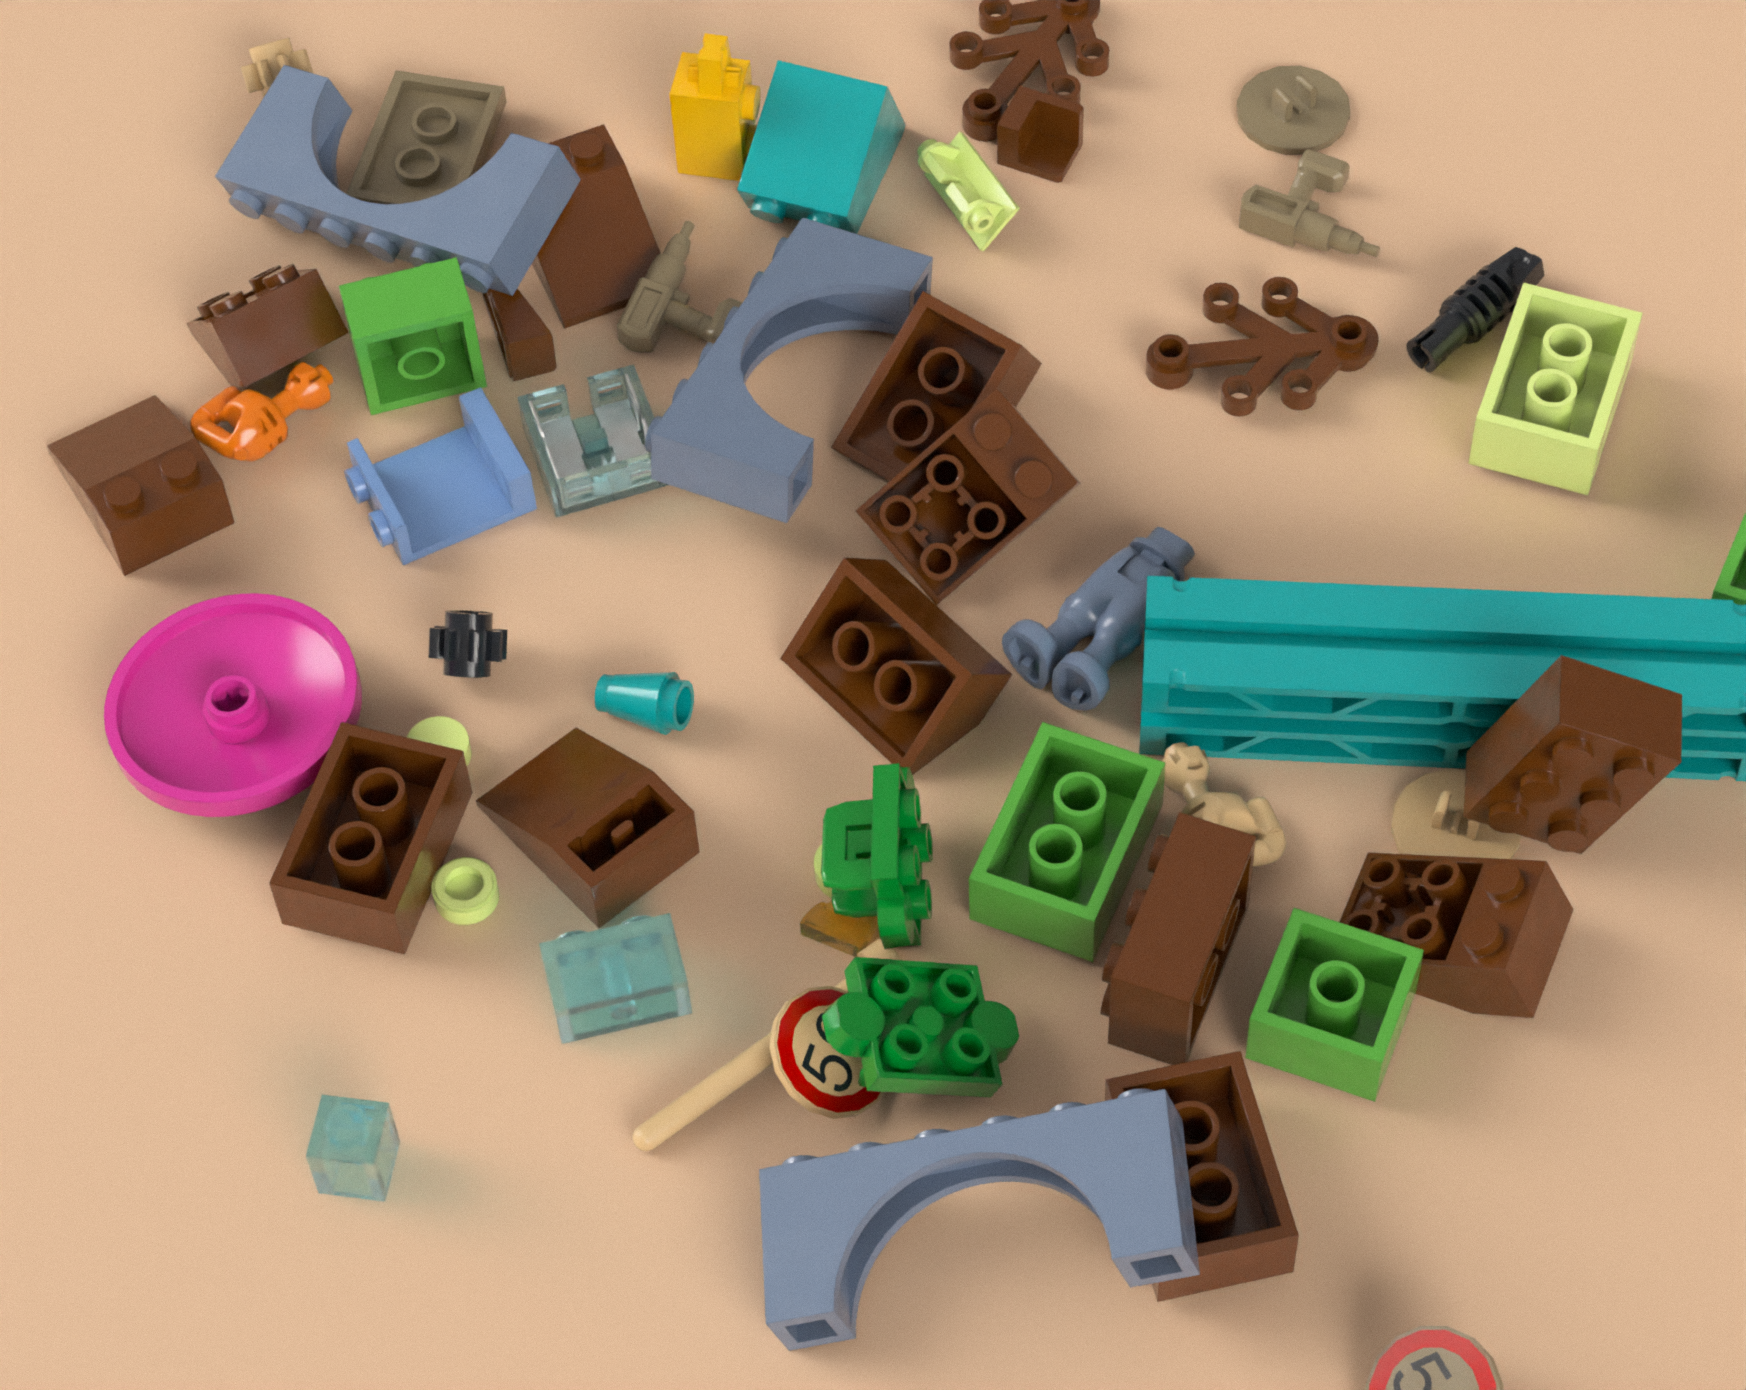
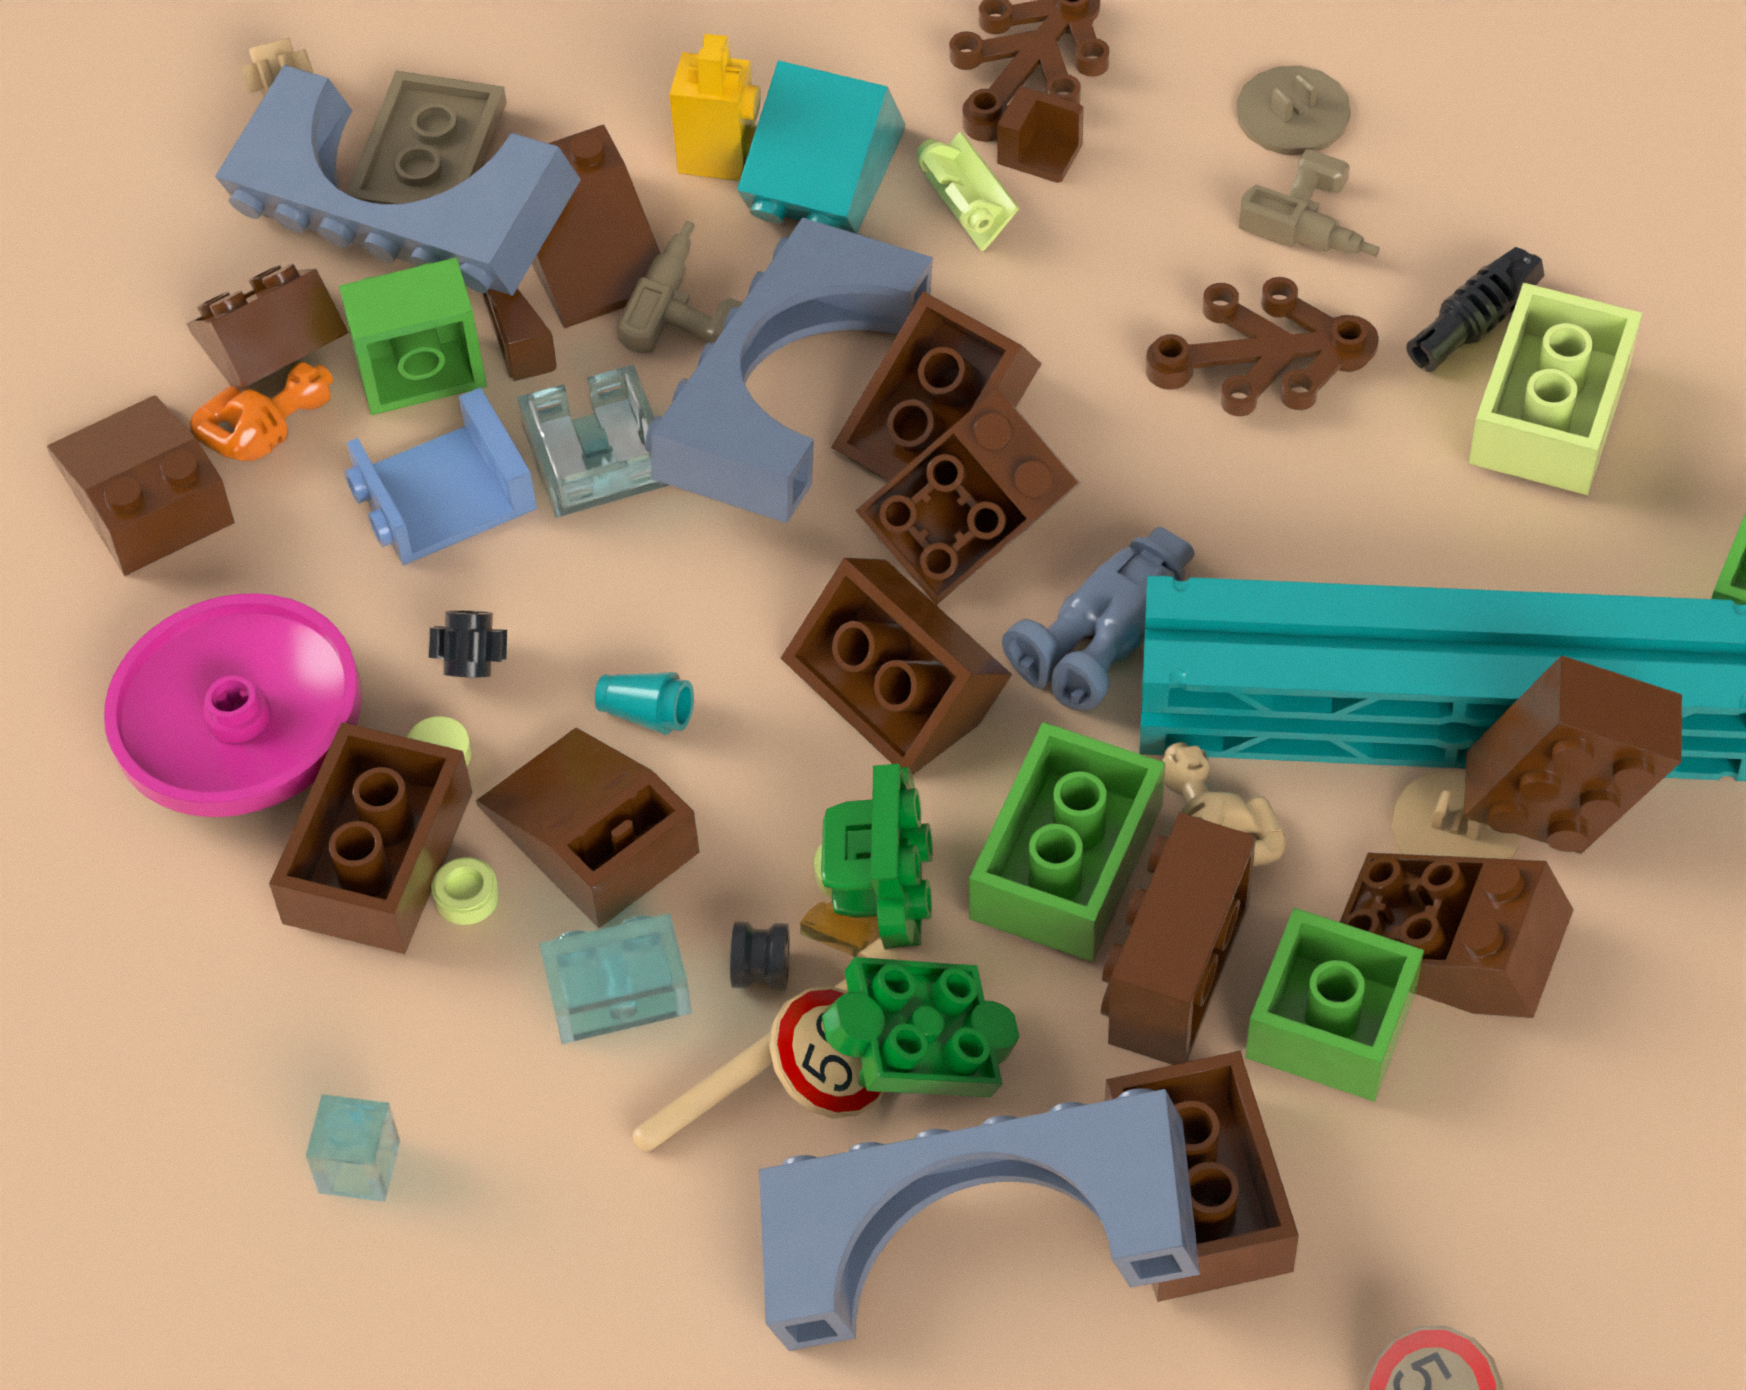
none -> black wheel [730,921,790,990]

